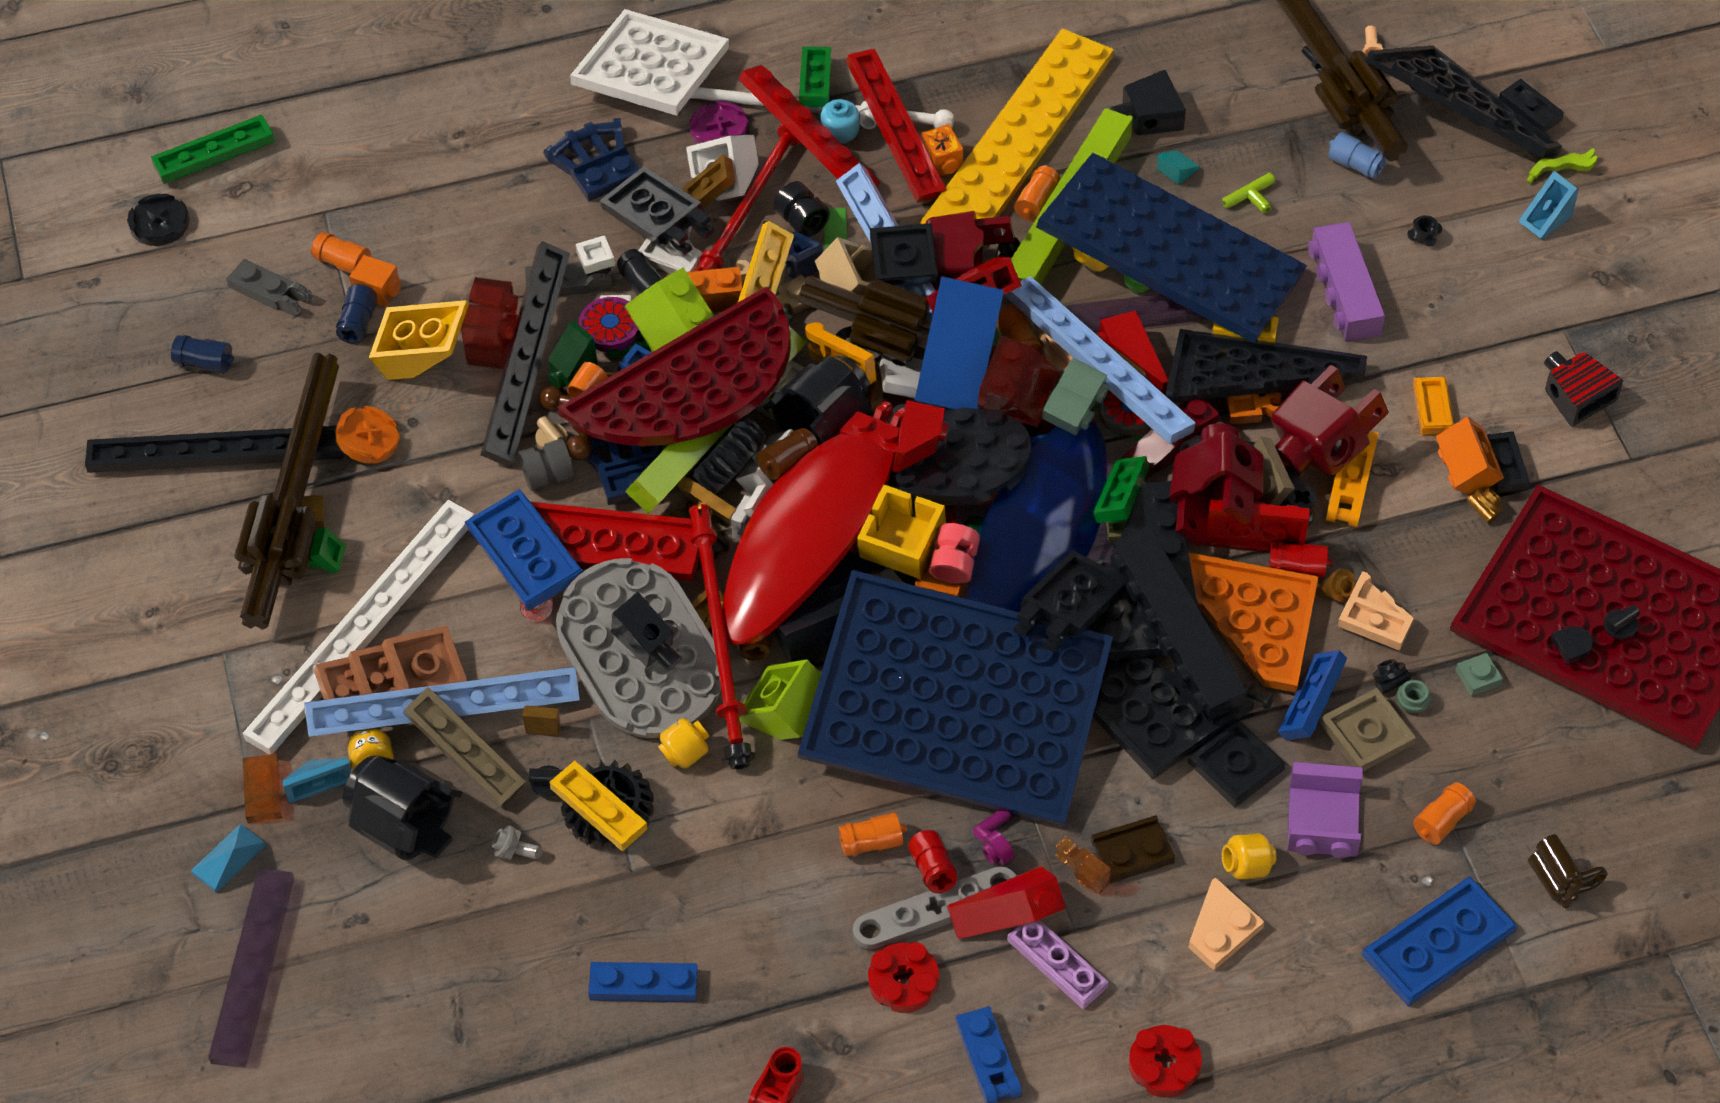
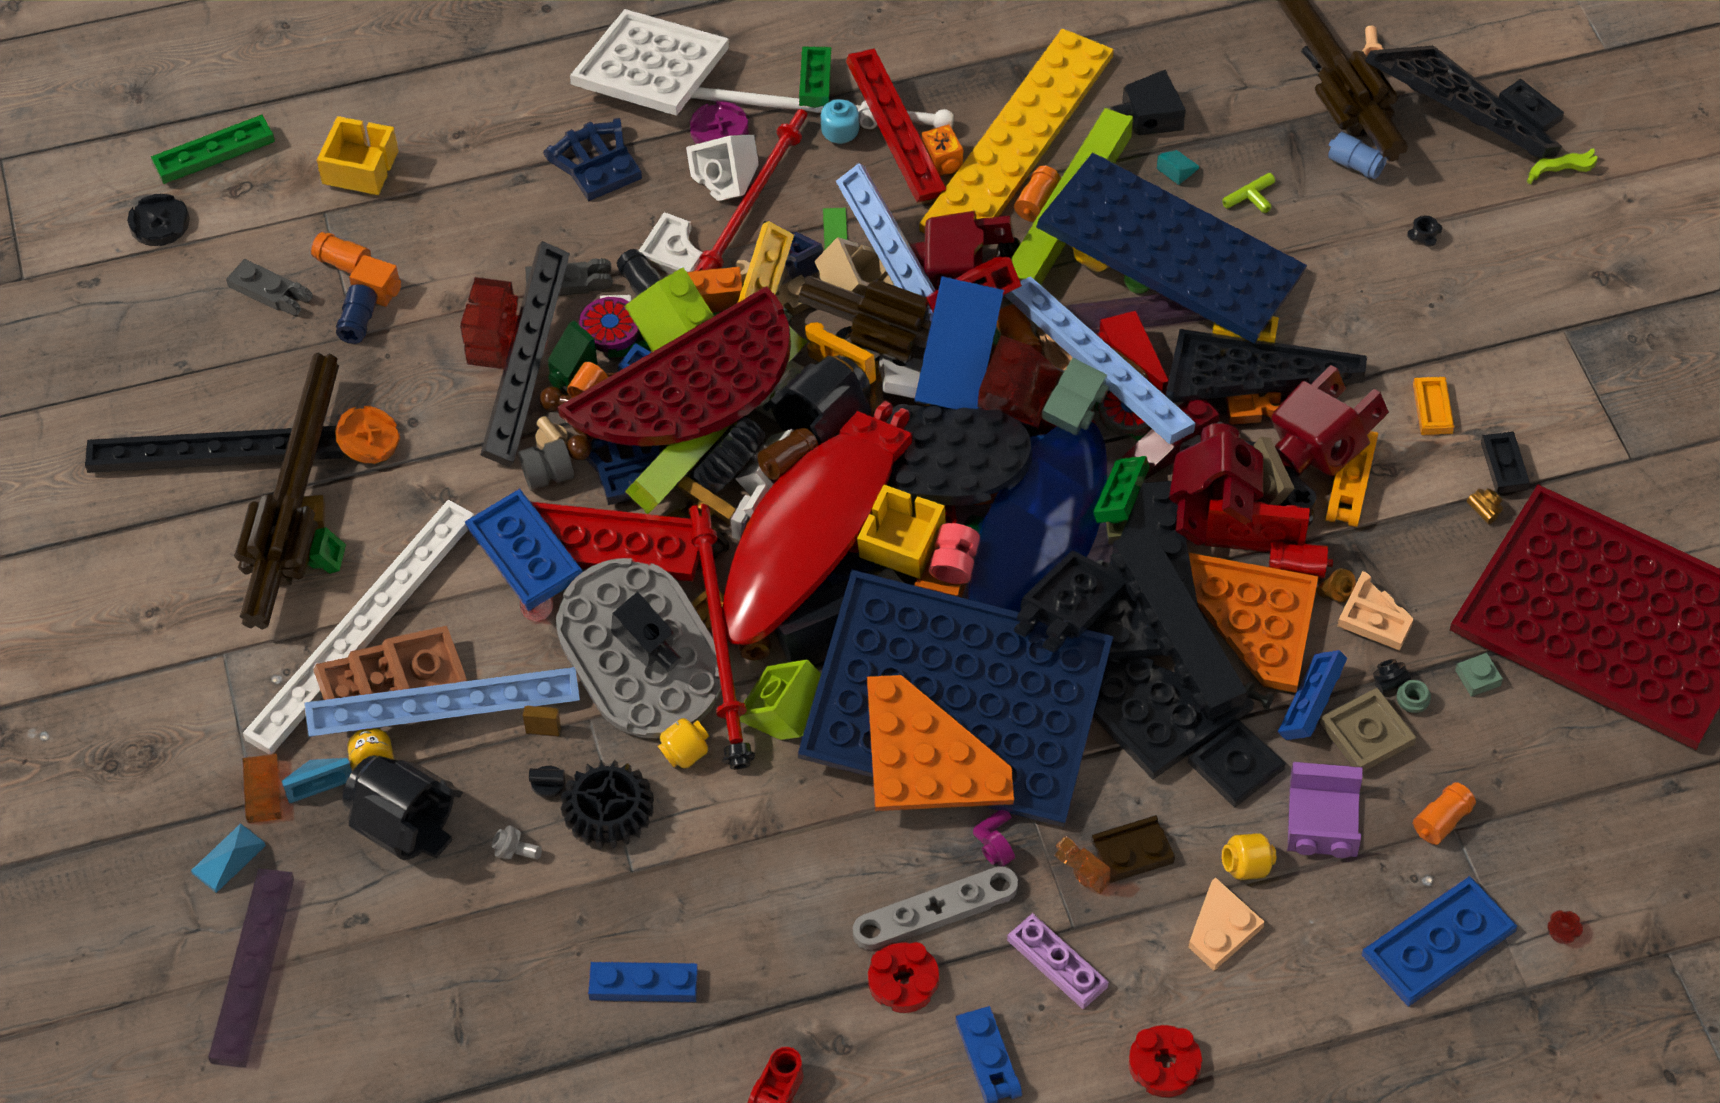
dark blue piece [171,335,234,374] -> none
yellow slope [369,300,469,380] -> none
dark tan plate [403,687,526,808] -> none
yellow plate [549,760,648,852] -> none
white plate [575,235,615,274] -> none
black tile [599,166,715,257] -> none
pearl gold plate [683,154,736,208] -> none
red plate [738,65,880,187] -> none
black wheel [773,181,830,237] -> none
orange piece [838,812,907,857] -> none
black tile [870,223,938,286] -> none
red slope [892,400,949,472] -> none
red piece [908,830,957,894] -> none
red slope [947,866,1066,939] -> none
medium lavender brick [1308,222,1385,342] -> none
orange brick [1436,416,1504,496] -> none
dark azure slope [1518,171,1579,239] -> none
dark brown piece [1528,834,1608,908] -> none
black torso [1544,351,1623,427] -> none
black tile [1551,626,1593,665] -> none
black plate [1604,604,1640,640] -> none
none -> yellow piece [317,116,399,195]
none -> orange plate [867,675,1014,811]
none -> clear red plate [1547,910,1583,944]

